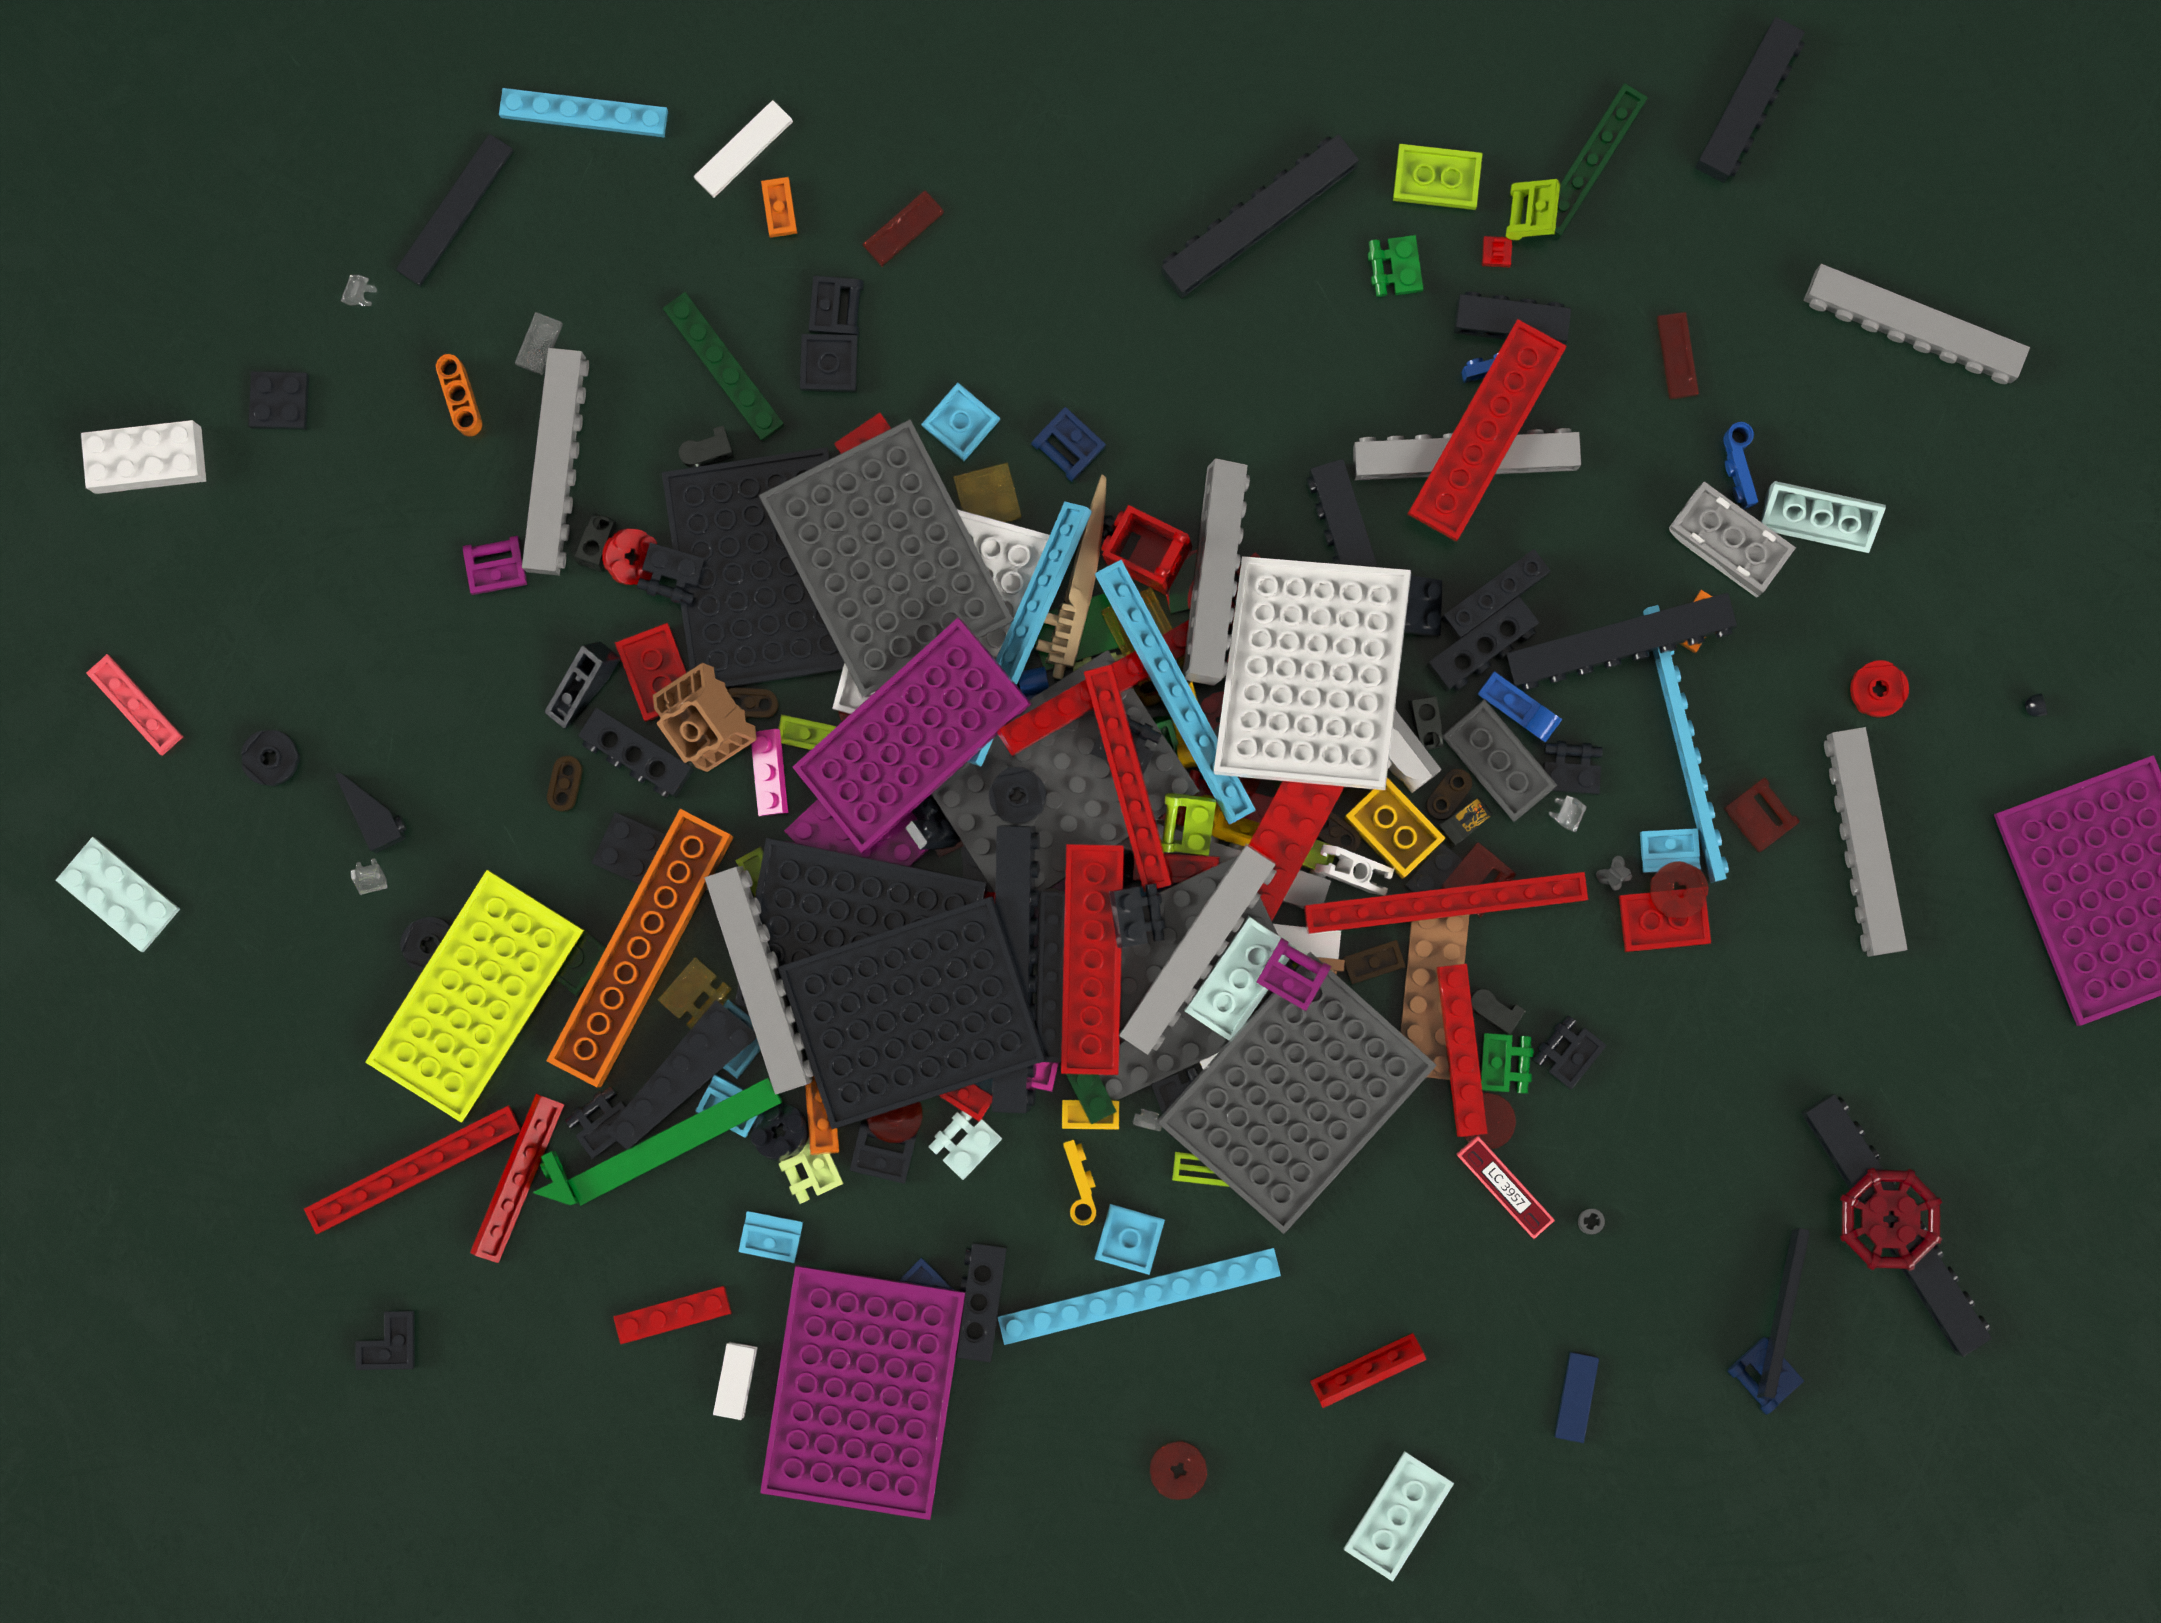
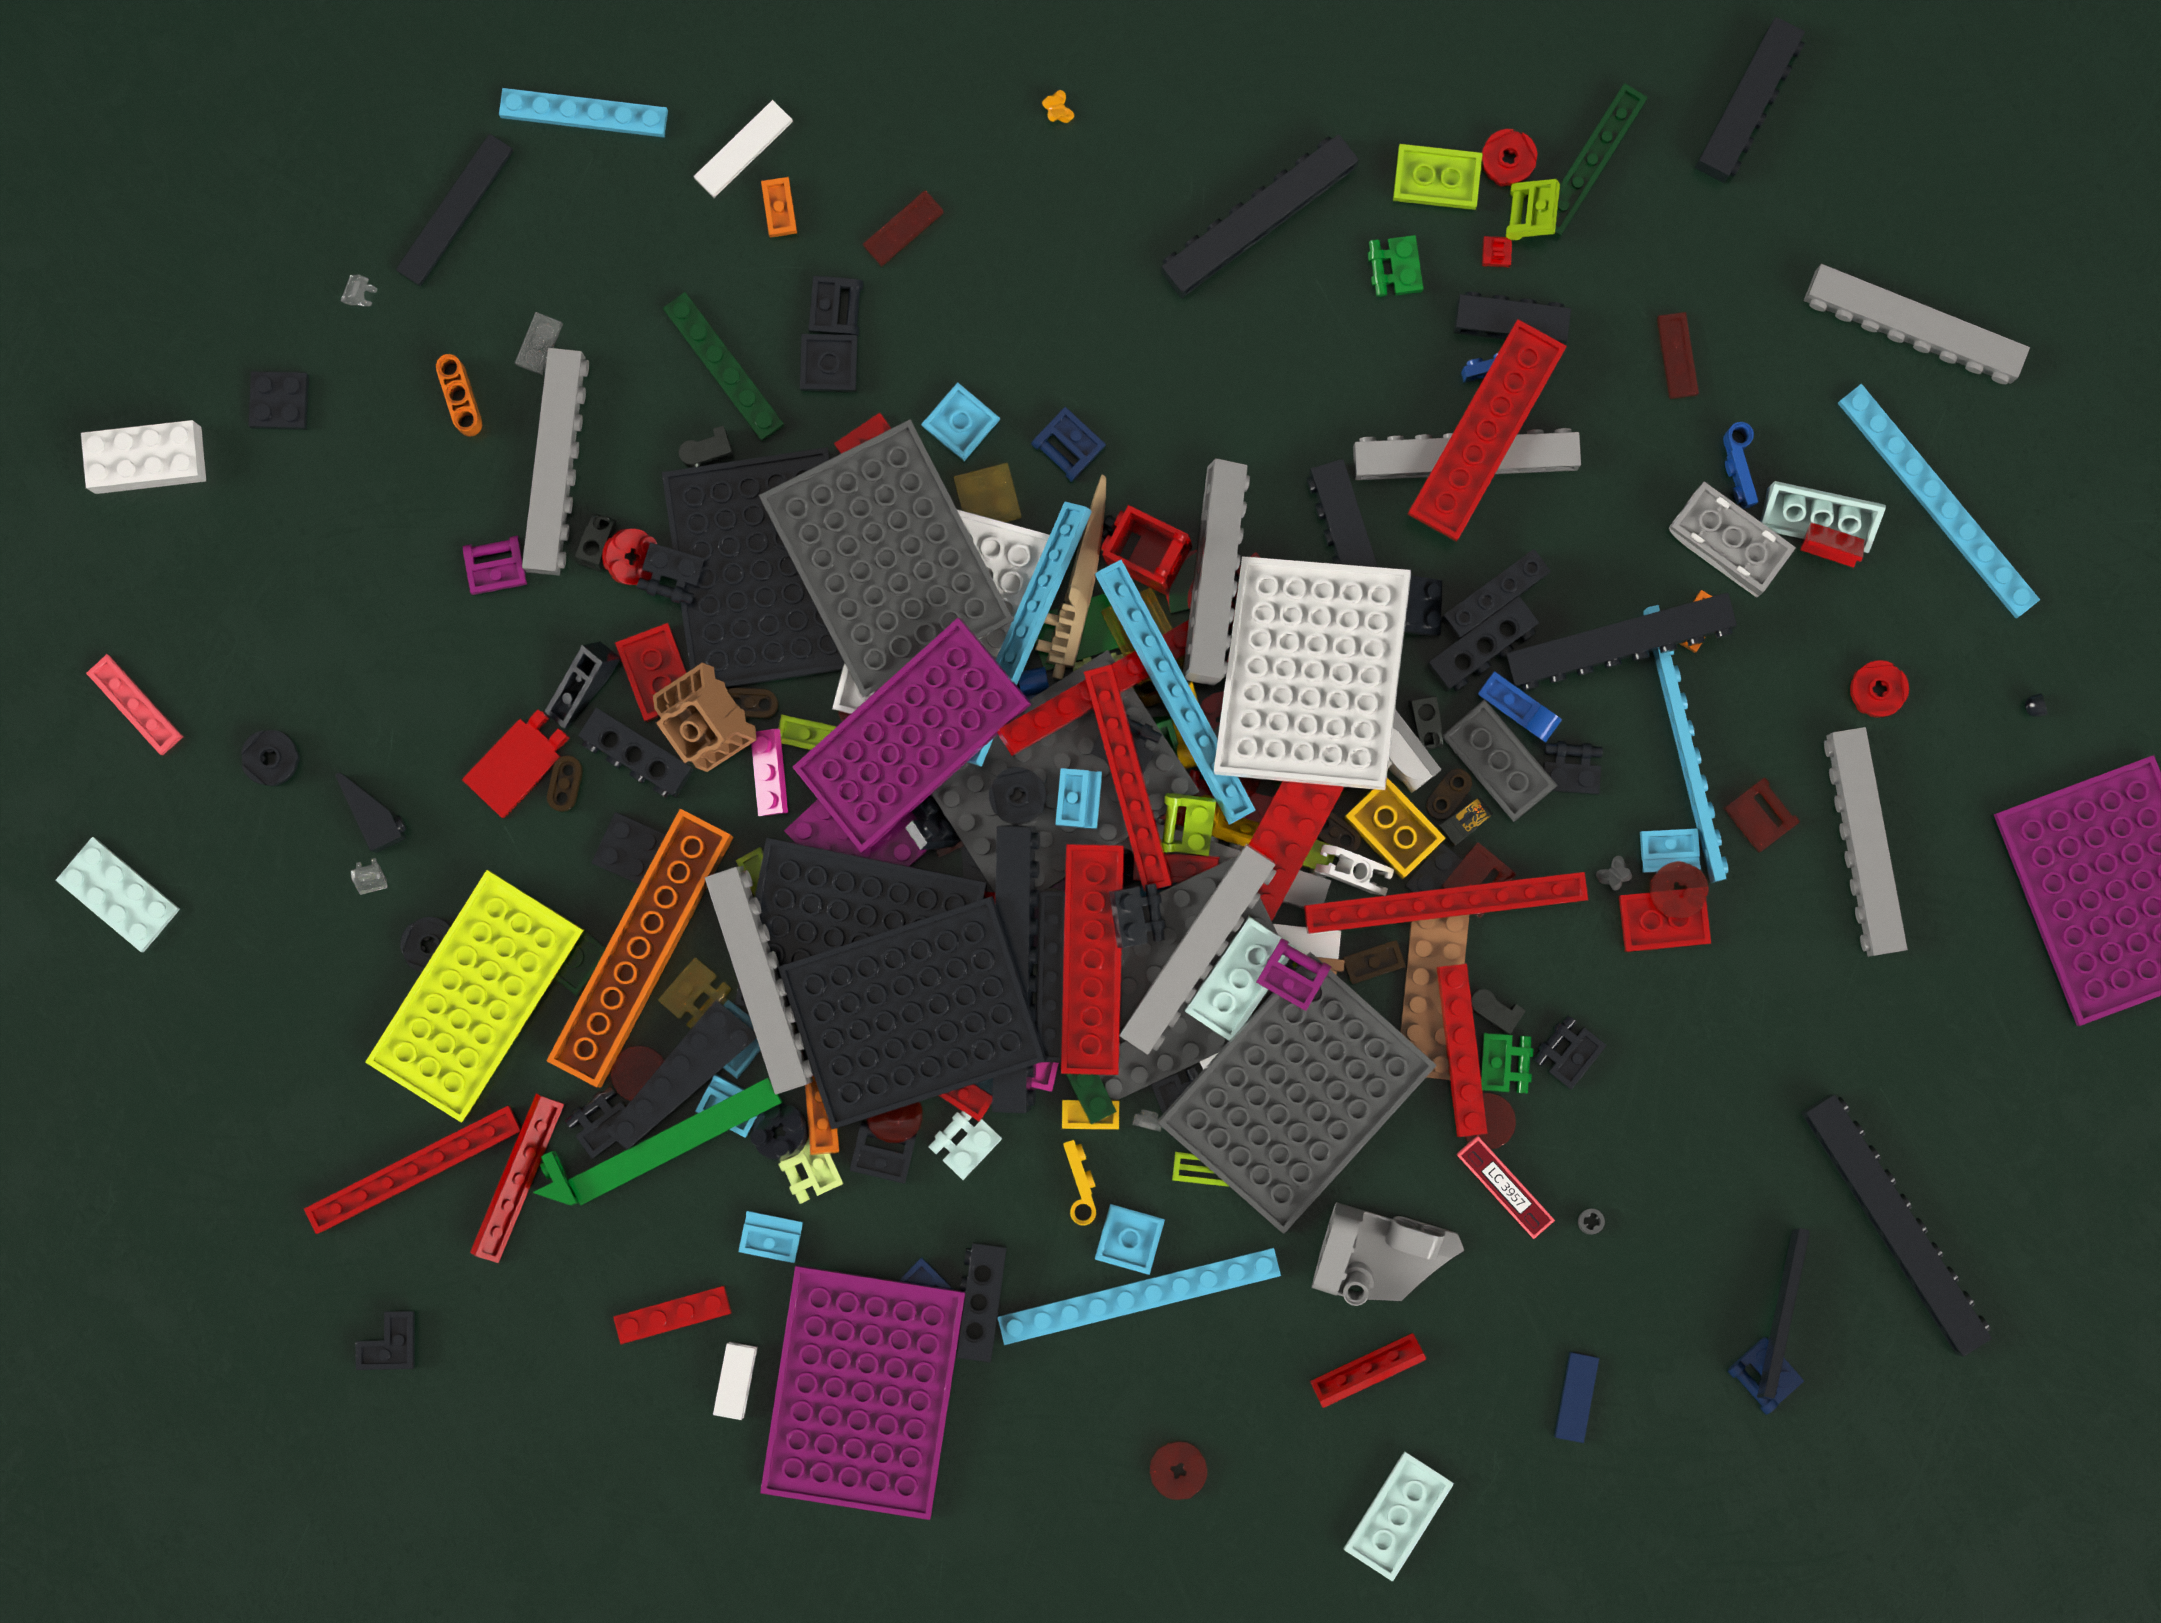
clear tile [1549,796,1586,832] -> none
dark red plate [1840,1168,1942,1271] -> none
none -> red tile [462,709,570,819]
none -> clear red tile [611,1046,664,1101]
none -> light orange piece [1042,90,1074,123]
none -> medium azure plate [1055,768,1102,829]
none -> light grey panel [1311,1202,1464,1306]
none -> red plate [1481,129,1537,186]
none -> red panel [1800,522,1864,568]
none -> medium azure plate [1838,384,2040,618]

